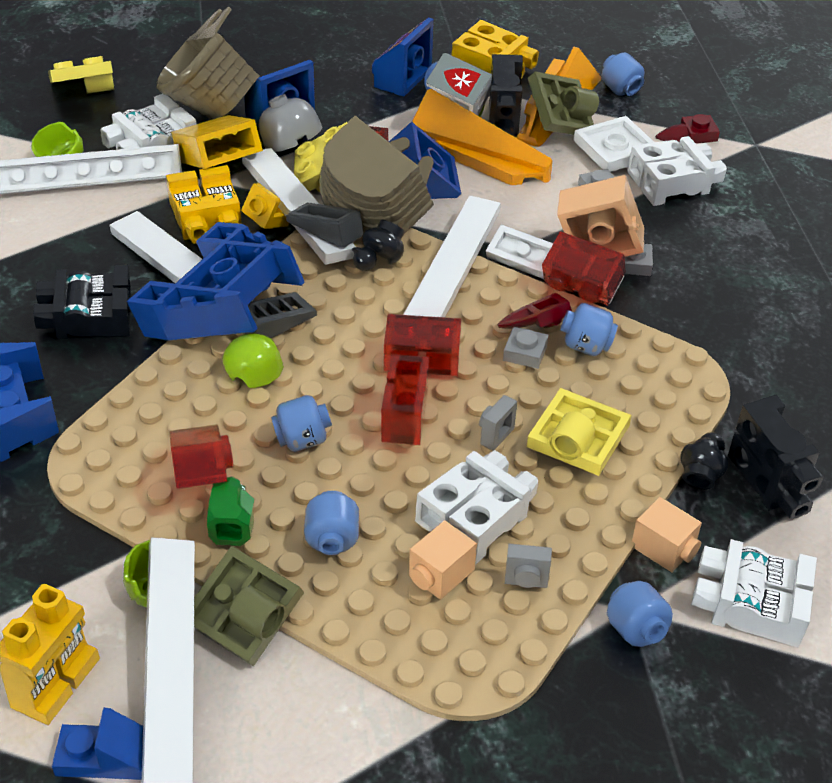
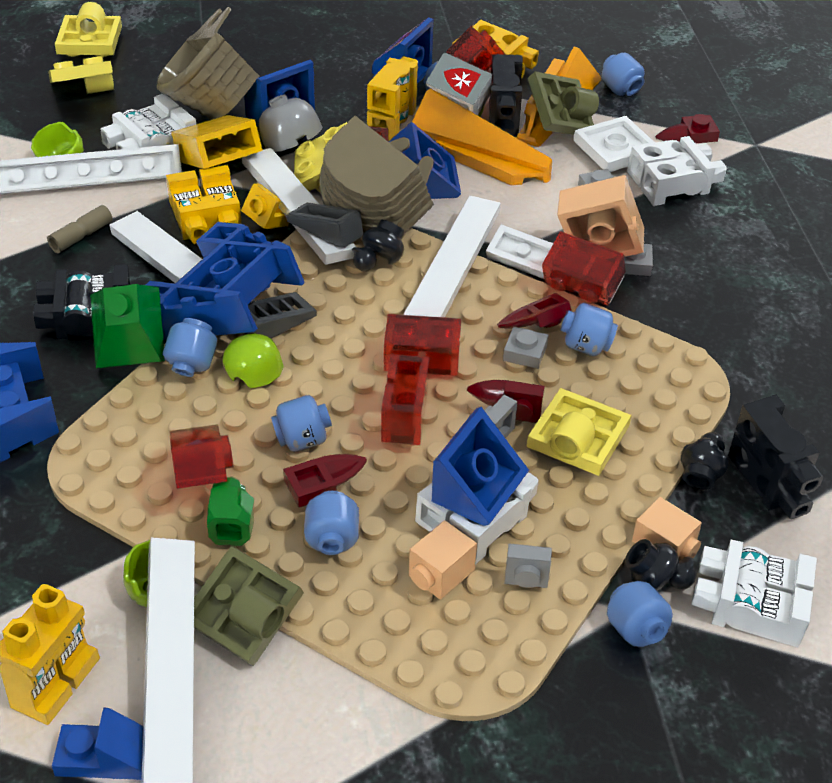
none -> dark tan piece [47,205,113,253]
none -> light yellow plate [55,2,122,57]
none -> green slope [90,284,165,368]
none -> medium blue head [163,318,217,377]
none -> dark red plate [283,454,367,508]
none -> yellow hips [367,56,418,141]
none -> blue slope [431,407,529,526]
none -> clear red piece [446,25,506,74]
none -> dark red plate [467,380,545,423]
none -> black animal [625,539,697,591]

